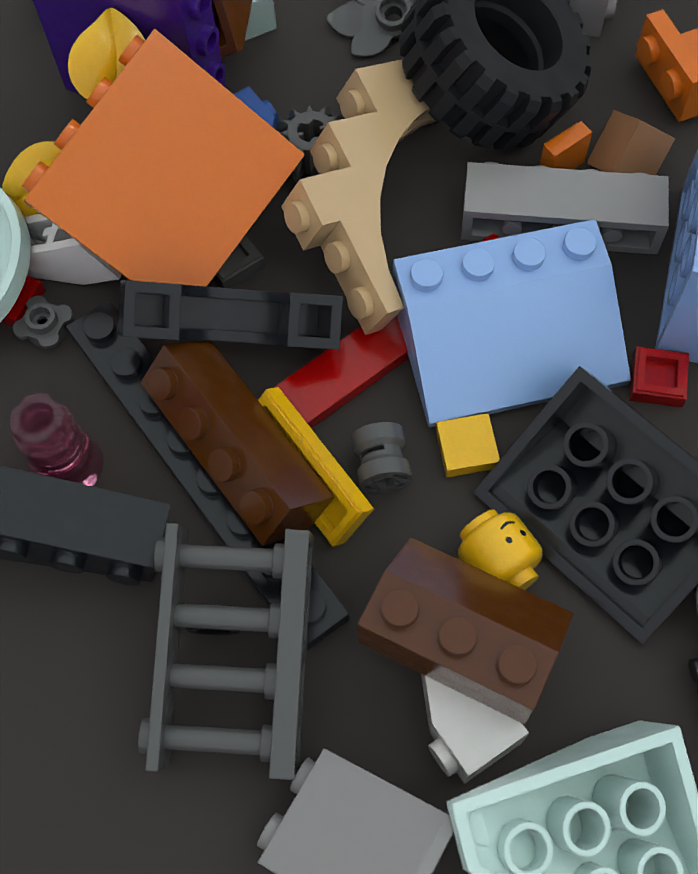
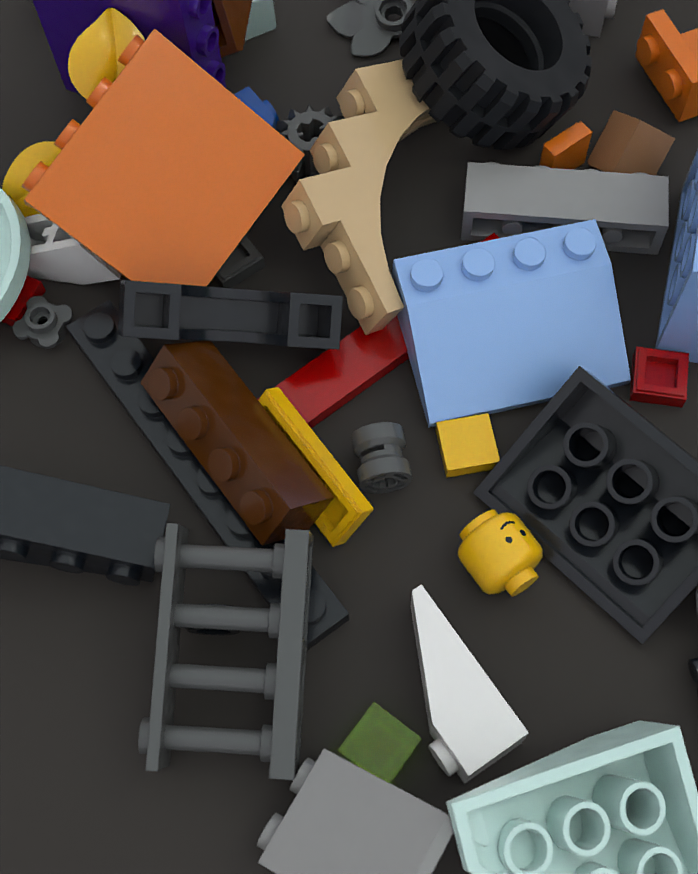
clear pink plant [9,393,104,486] -> none
reddish brown slope [357,537,574,724] -> none
none -> clear neon green tile [338,702,422,784]

